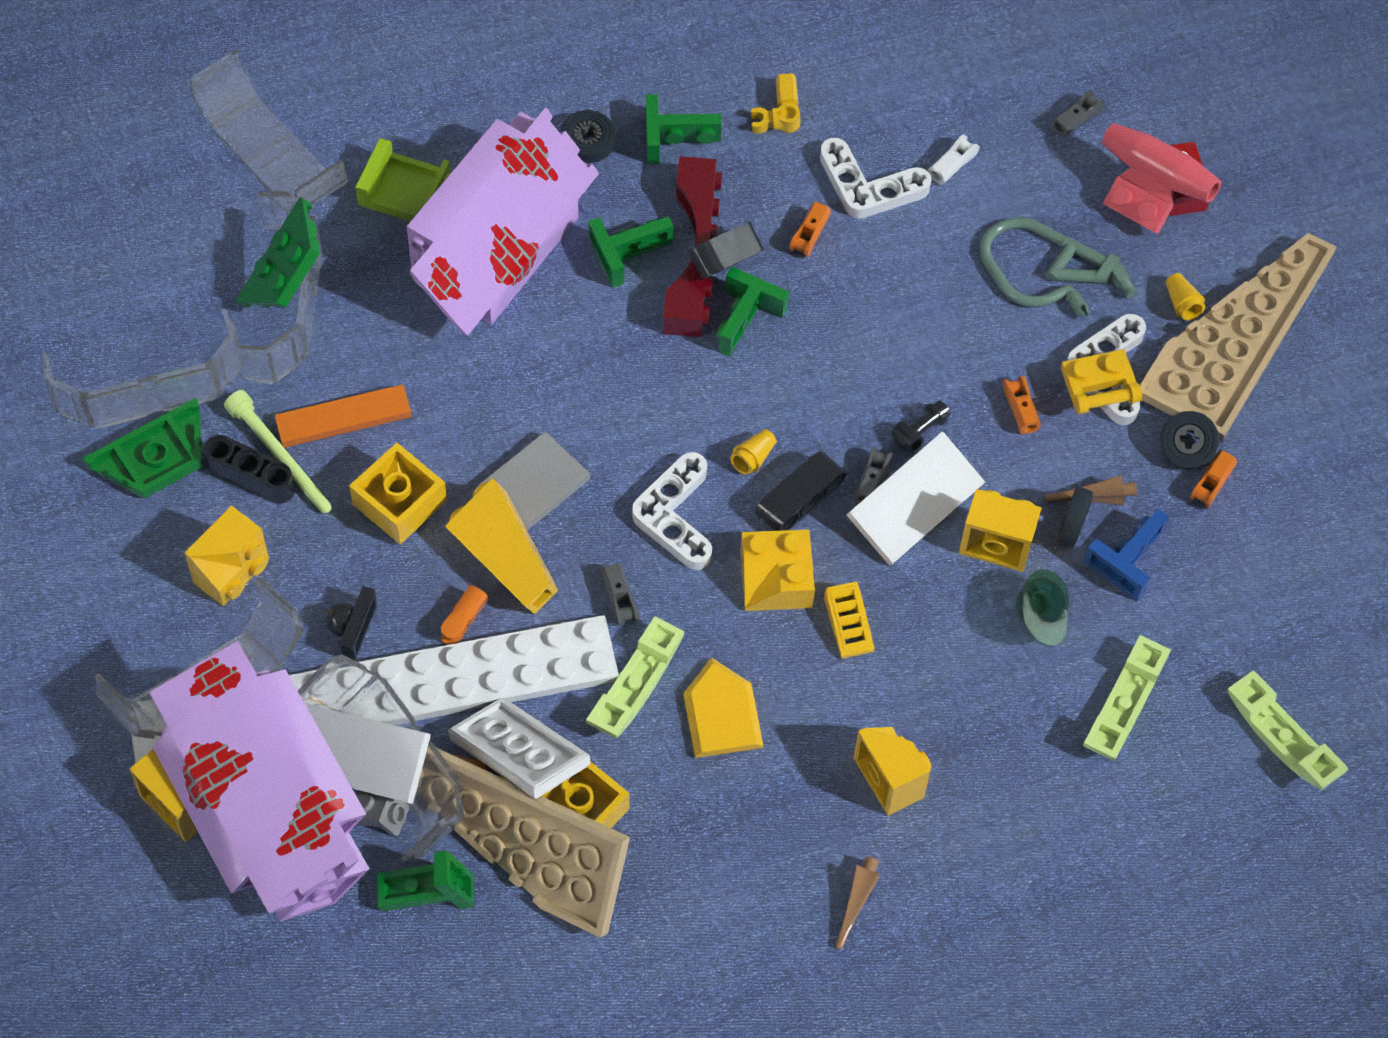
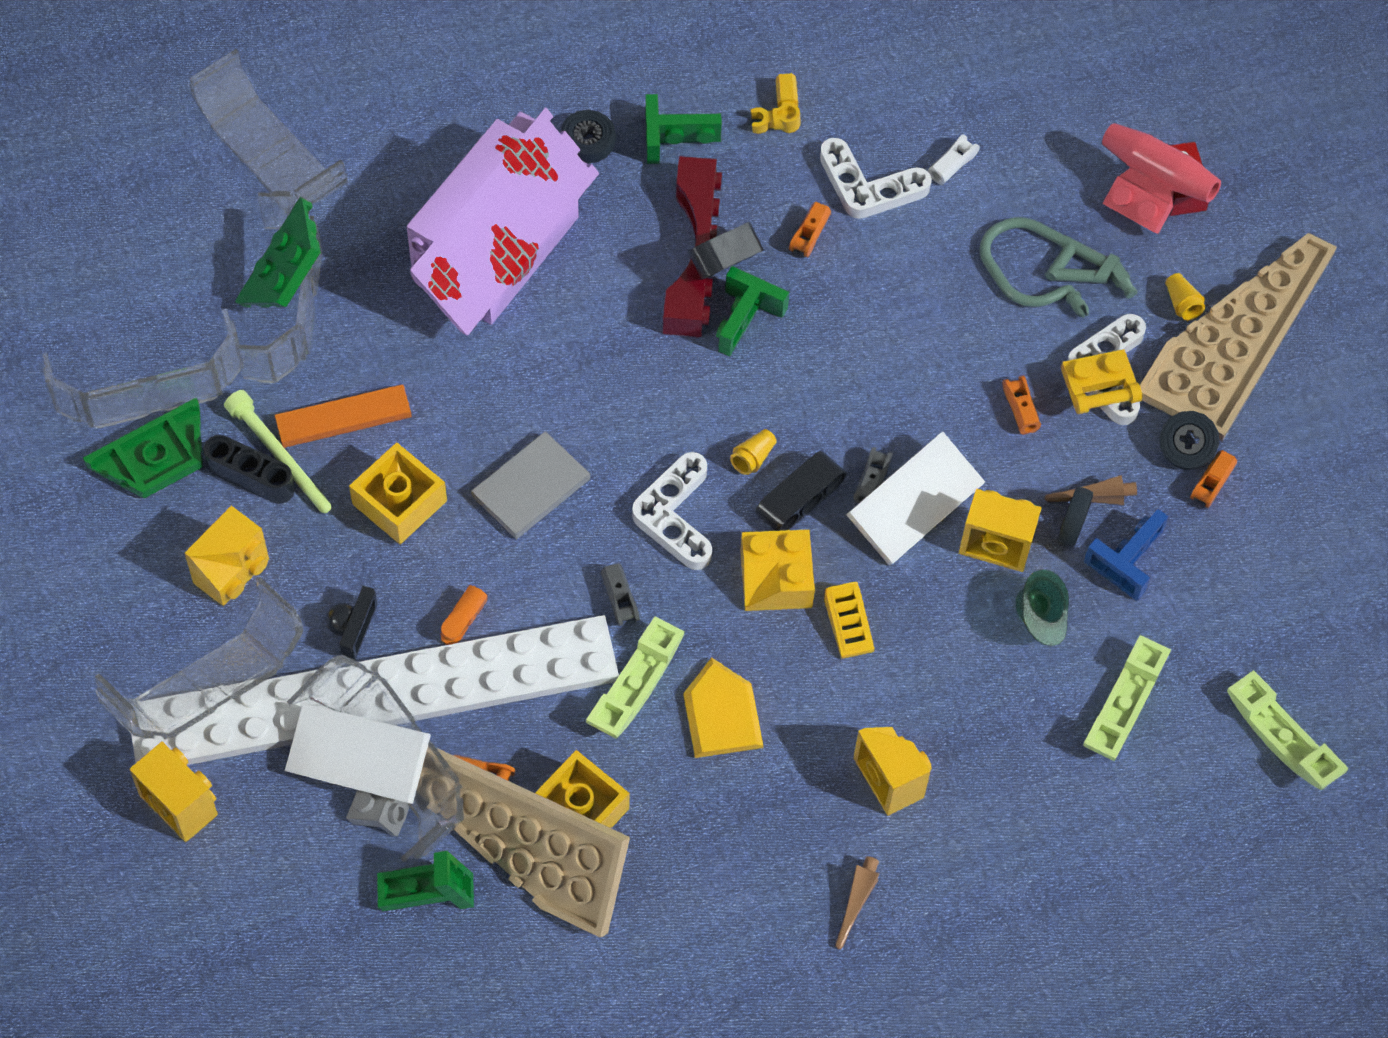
lavender panel [149,640,369,922] -> none
lime panel [355,138,451,221] -> none
yellow slope [445,478,558,614] -> none
white tile [448,698,591,799] -> none
green bracket [588,216,674,288] -> none
black bar [891,400,951,452] -> none
dark grey bar [1052,90,1106,138] -> none

